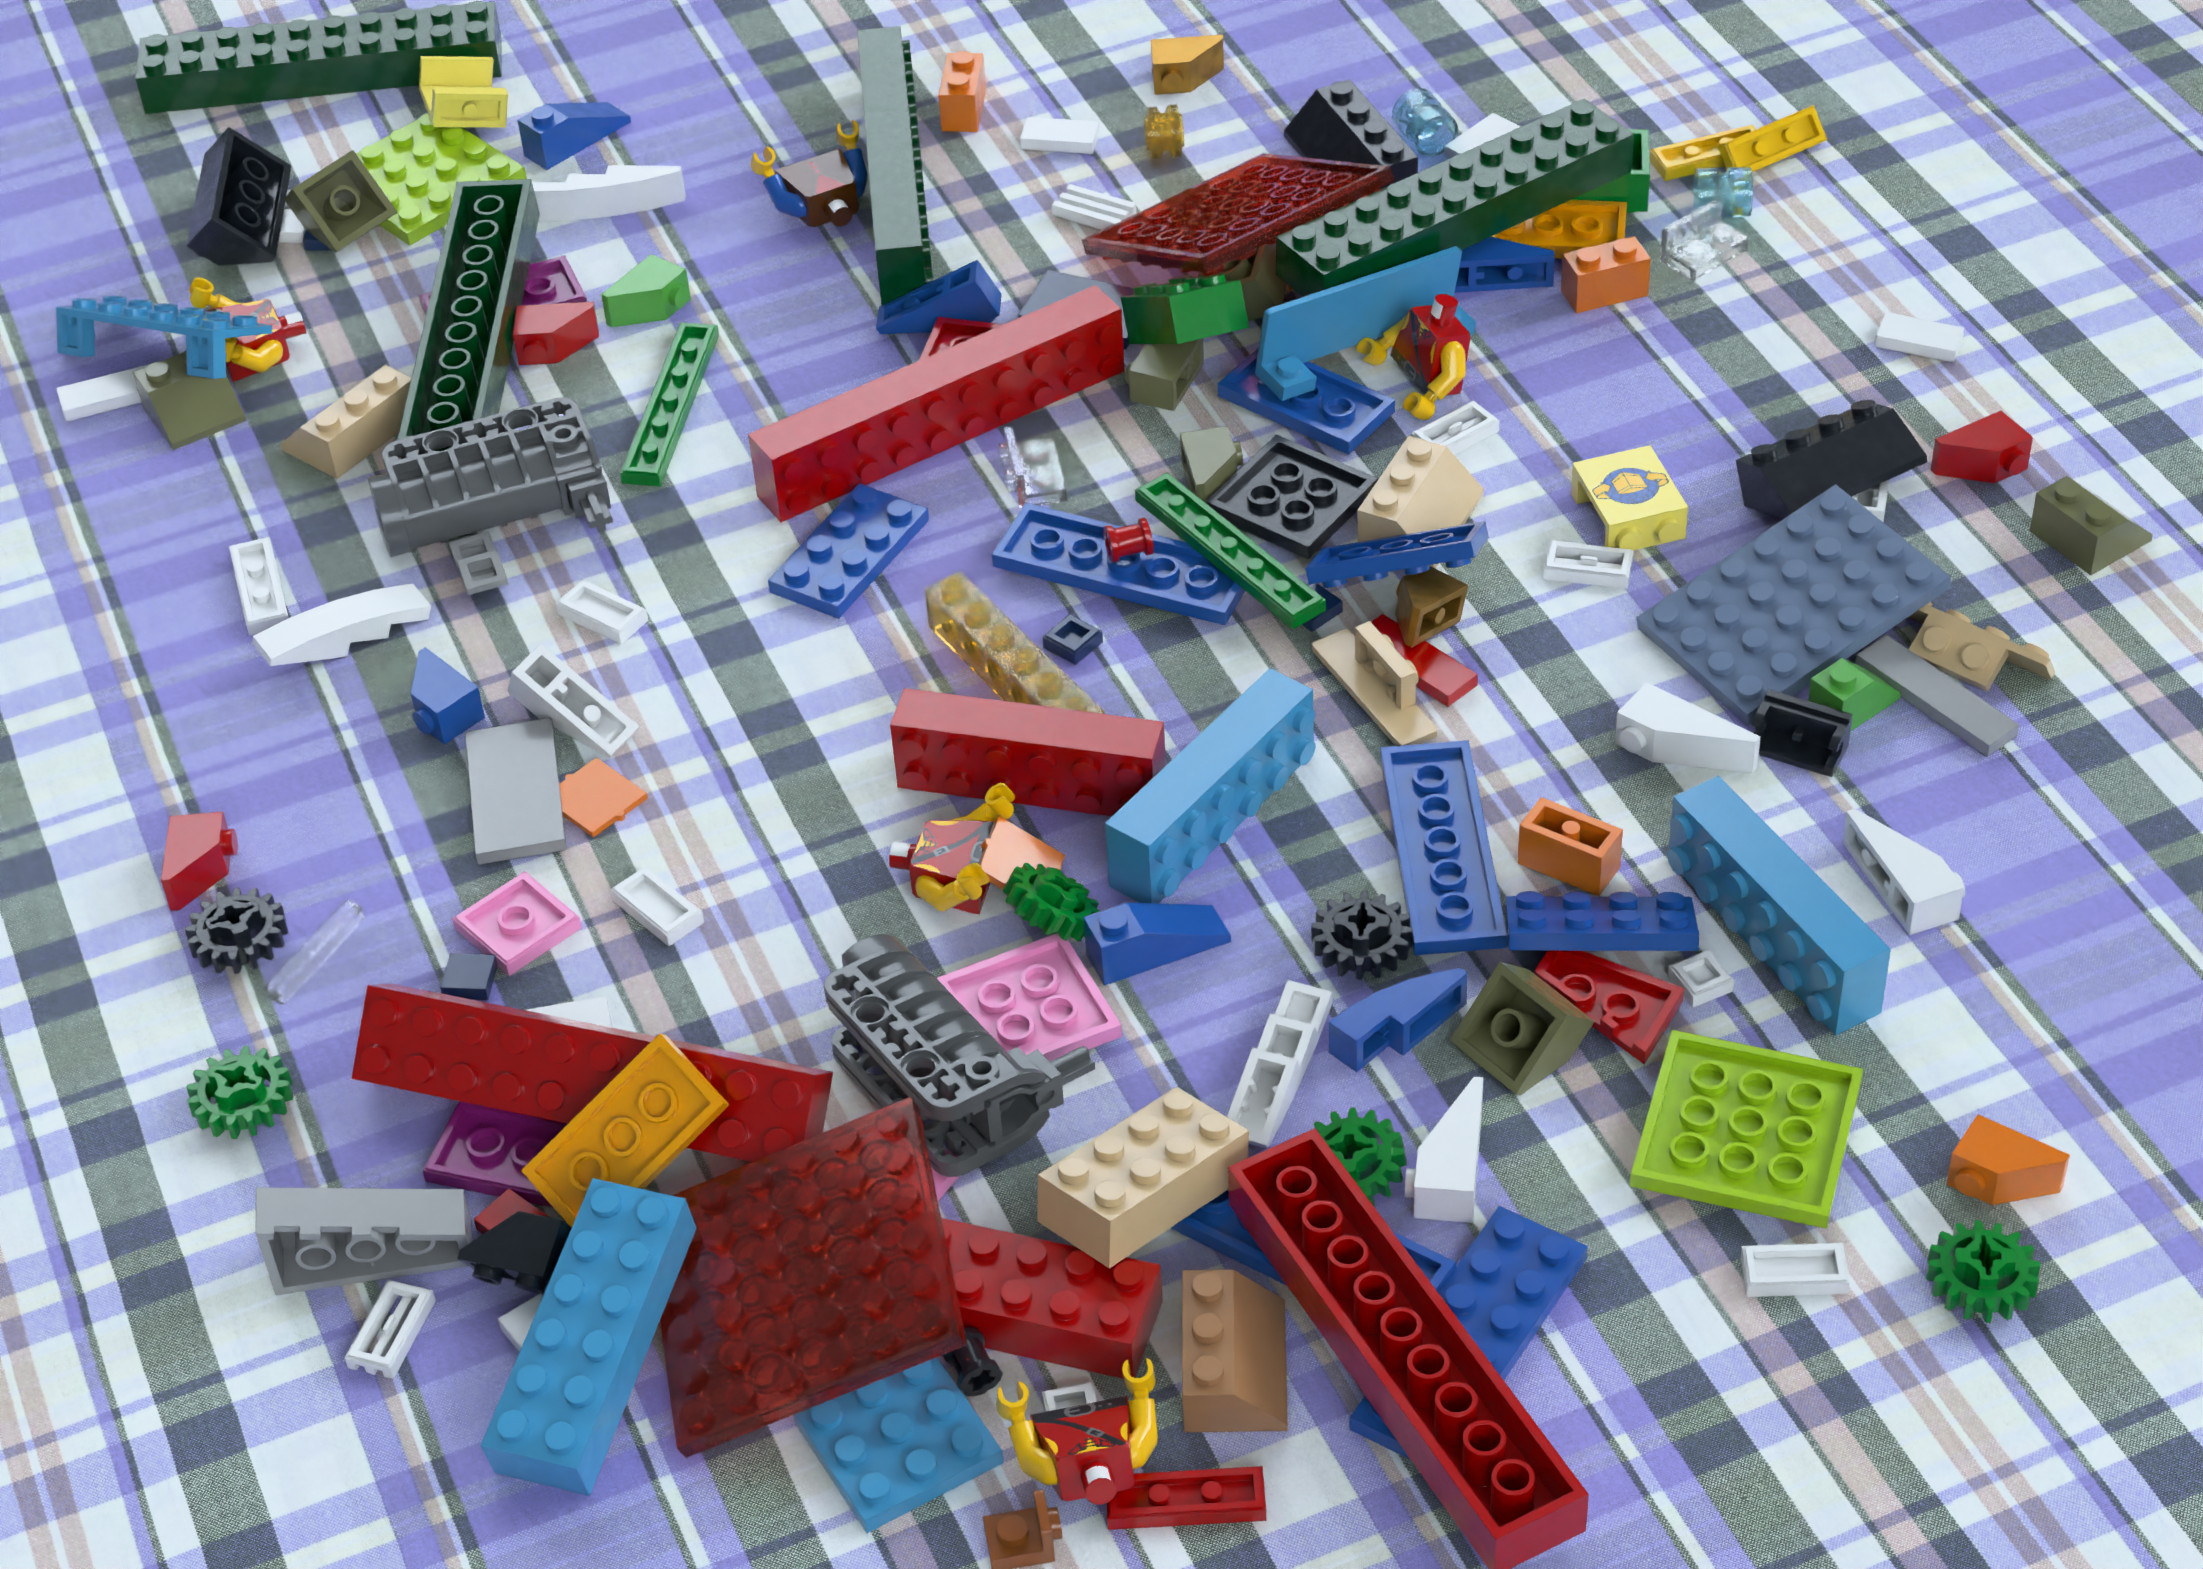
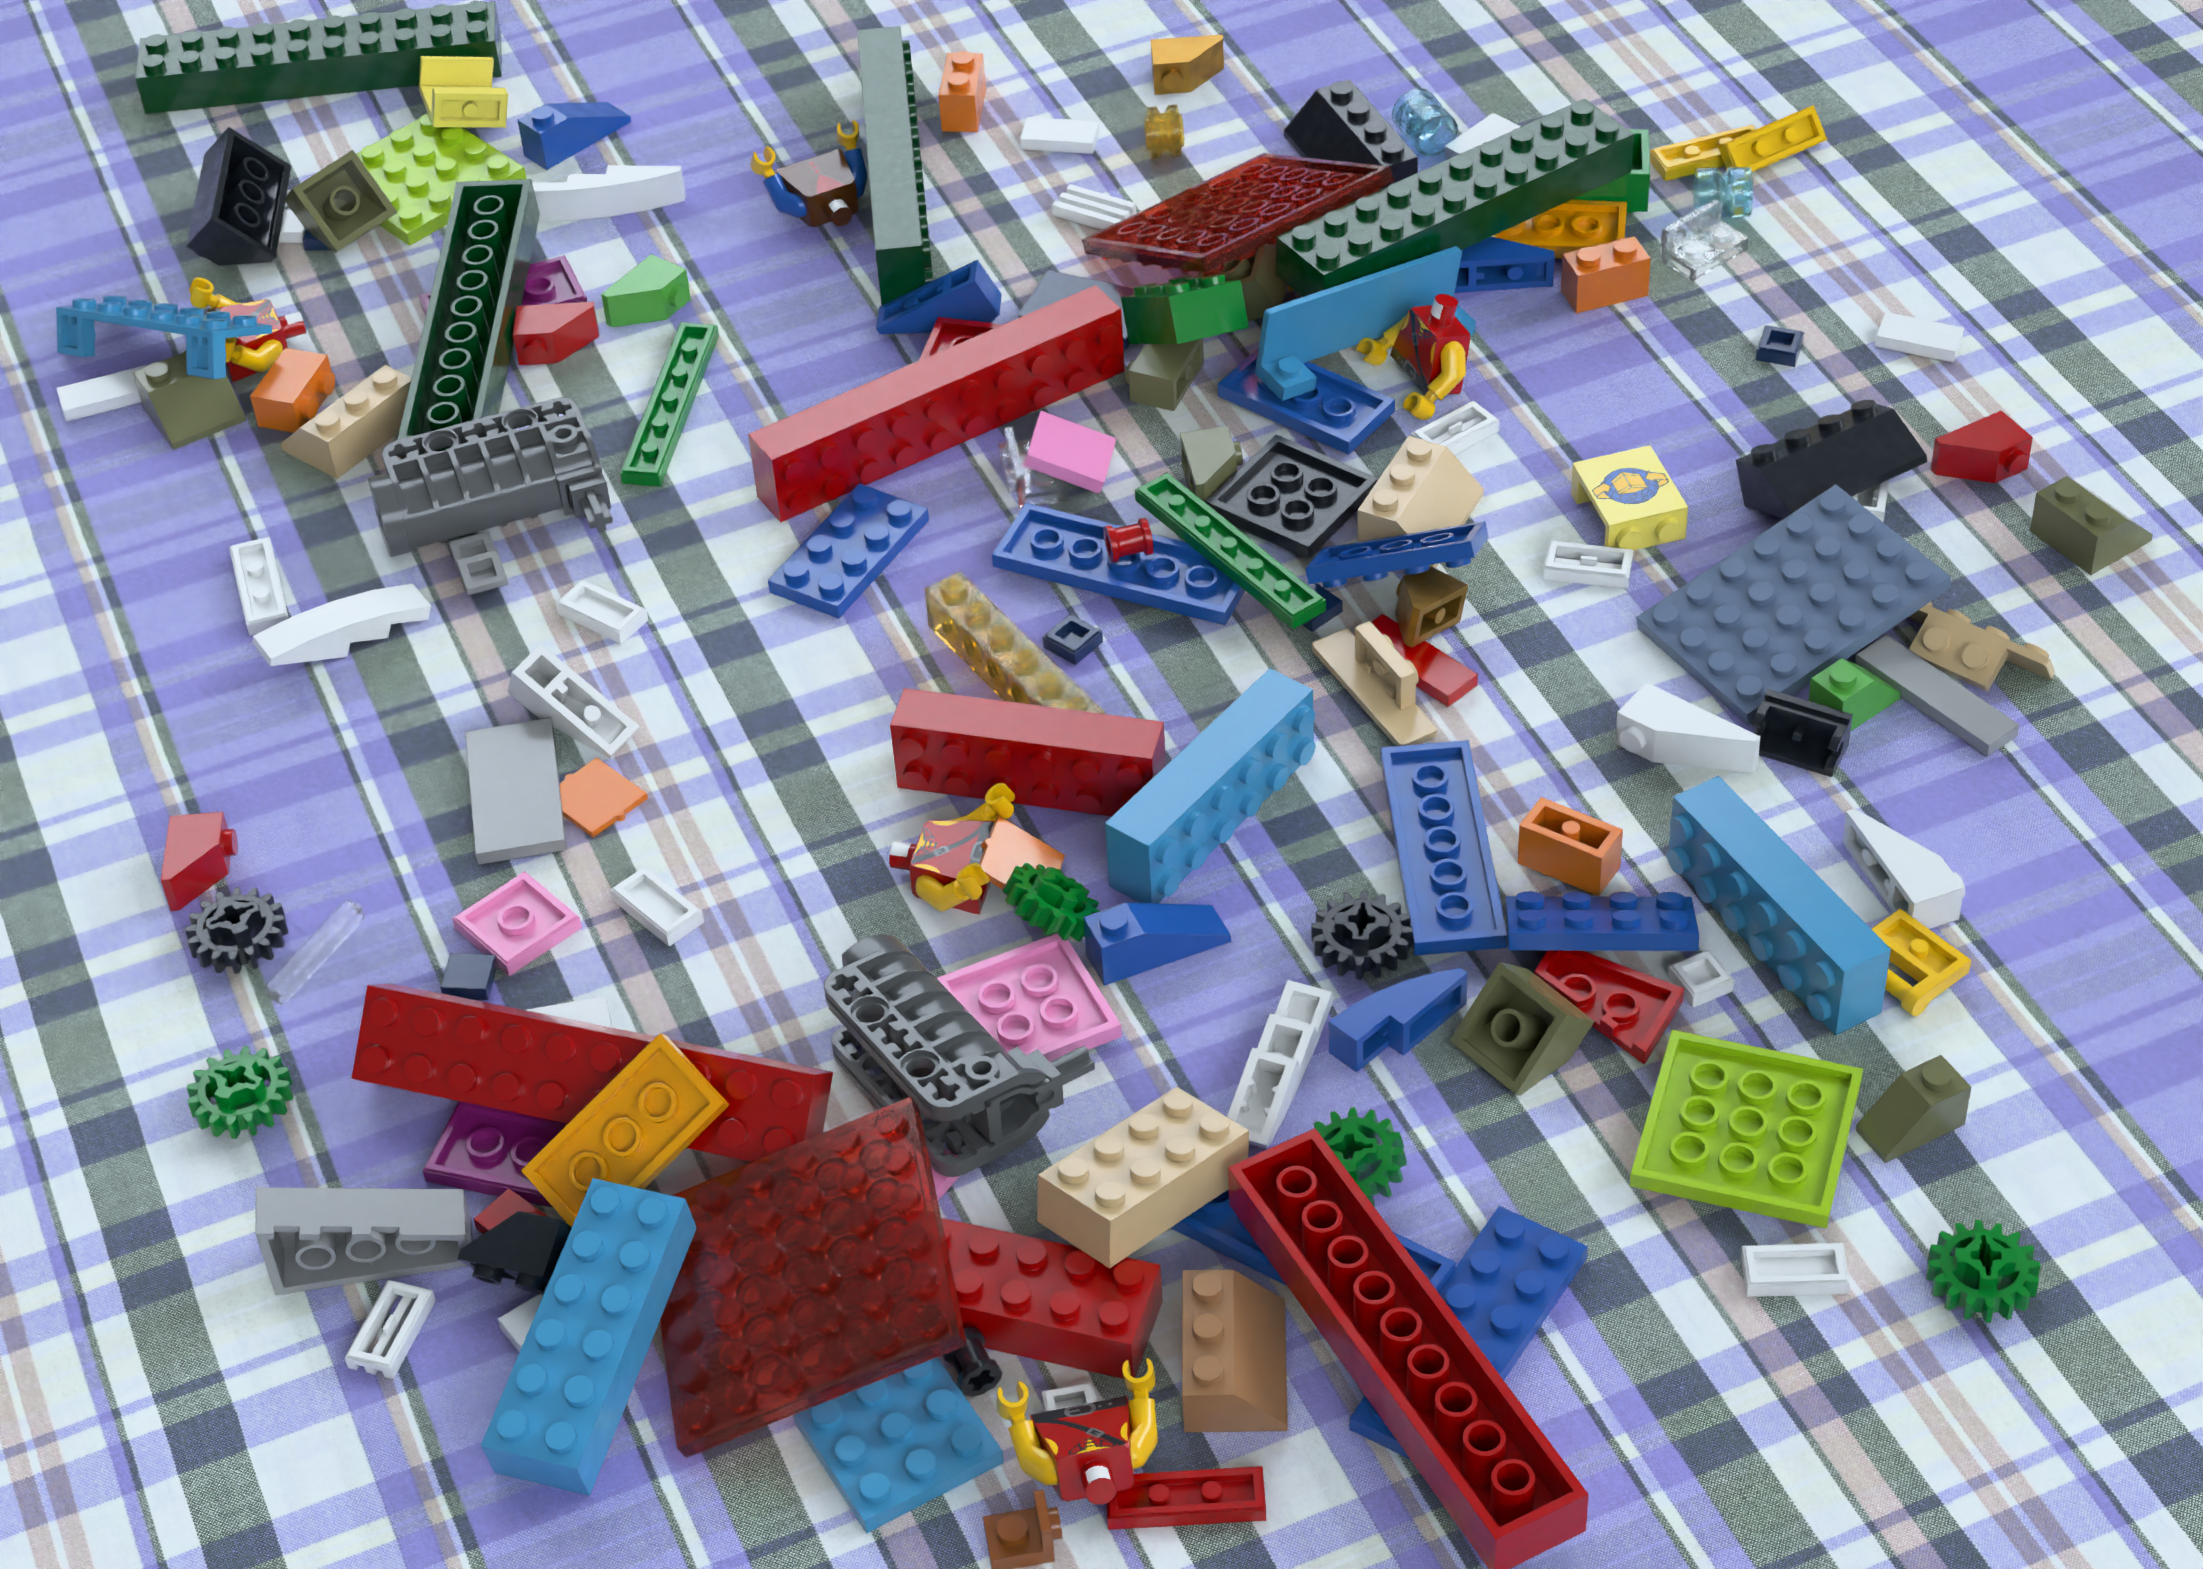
slope [411,647,485,745] -> none
white slope [1405,1077,1483,1223] -> none
orange slope [1946,1114,2070,1205] -> none
none -> orange brick [250,348,335,433]
none -> bright pink tile [1023,411,1117,494]
none -> dark blue tile [1756,325,1804,367]
none -> olive slope [1856,1055,1971,1163]
none -> yellow plate [1872,908,1971,1017]

